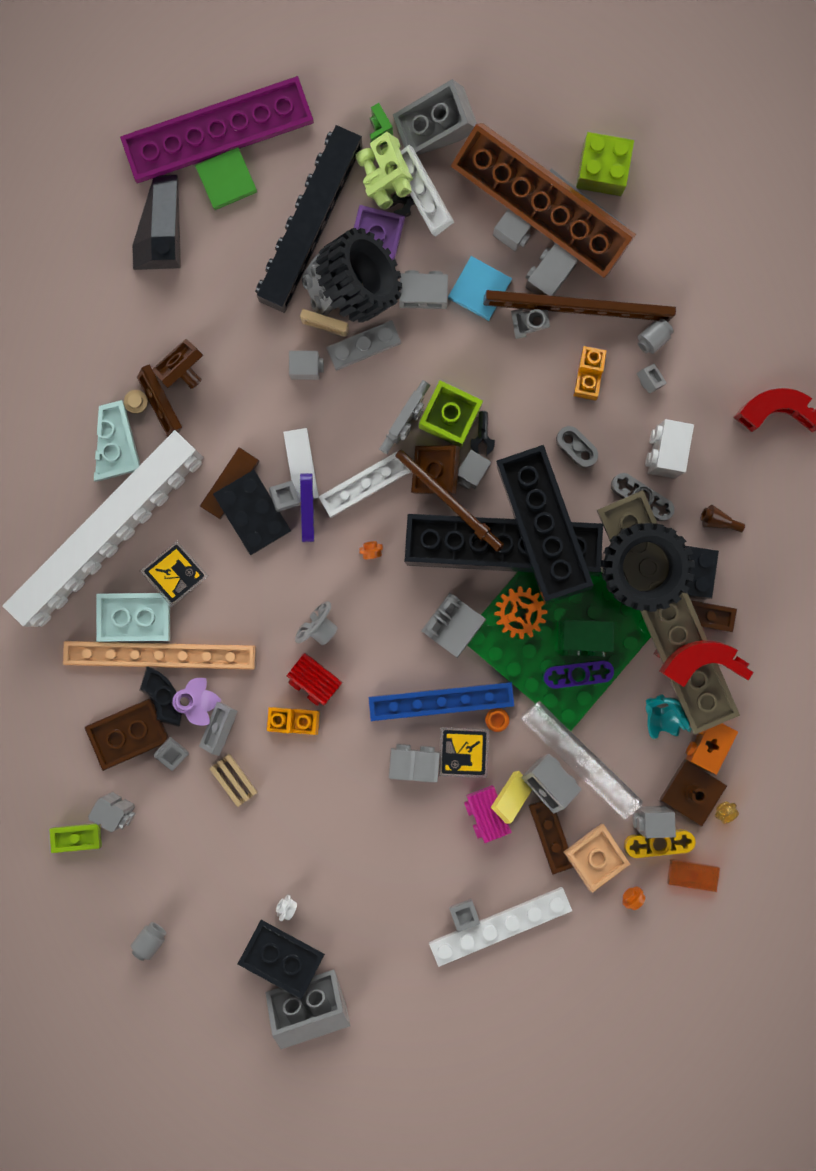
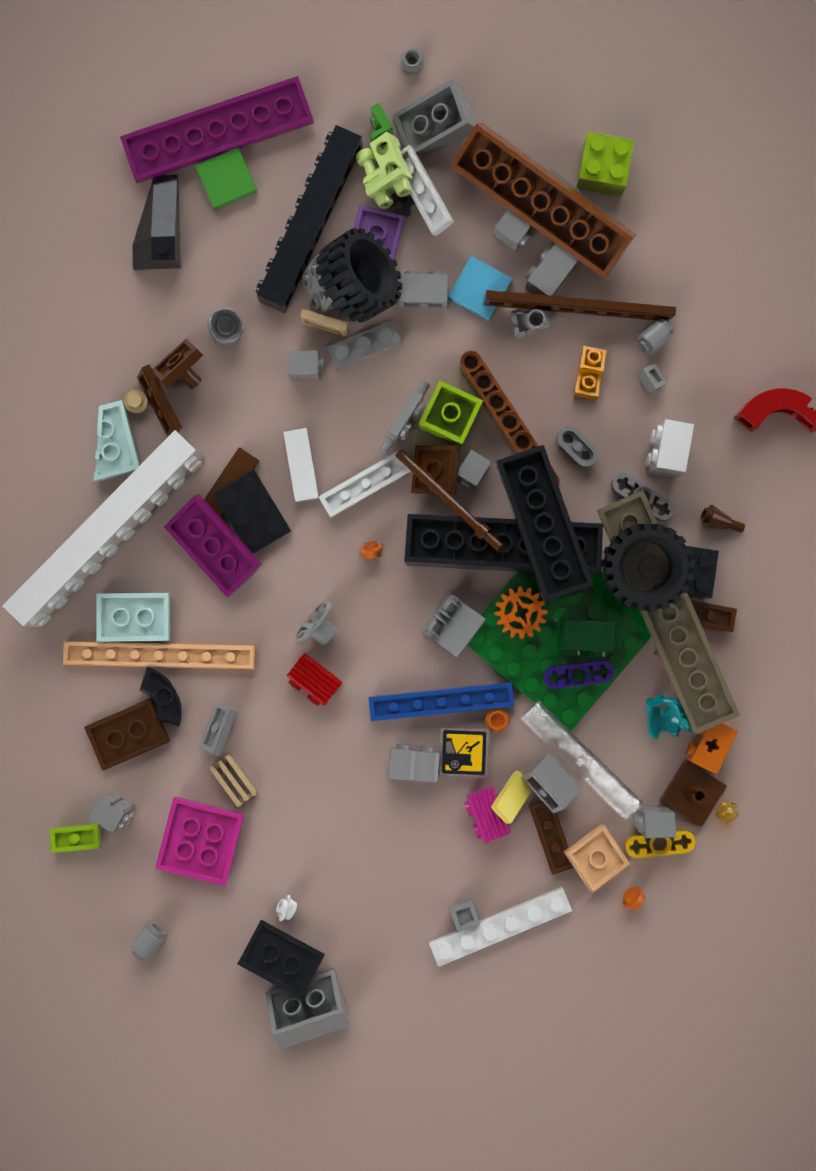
piece [140,541,209,607] -> none
light grey tile [154,737,189,771] -> none
lavender plate [172,678,221,726] -> none
light orange slope [267,707,320,735] -> none
light grey plate [269,481,300,512] -> none
dark purple beam [300,473,314,542] -> none
black bar [470,411,495,456] -> none
red arch [659,640,754,687] -> none
clear orange plate [667,859,720,892] -> none
none -> dark pink plate [155,796,245,886]
none -> magenta plate [164,494,263,597]
none -> light grey hair [207,307,244,344]
none -> light grey plate [401,48,424,73]
none -> dark orange beam [459,351,560,486]

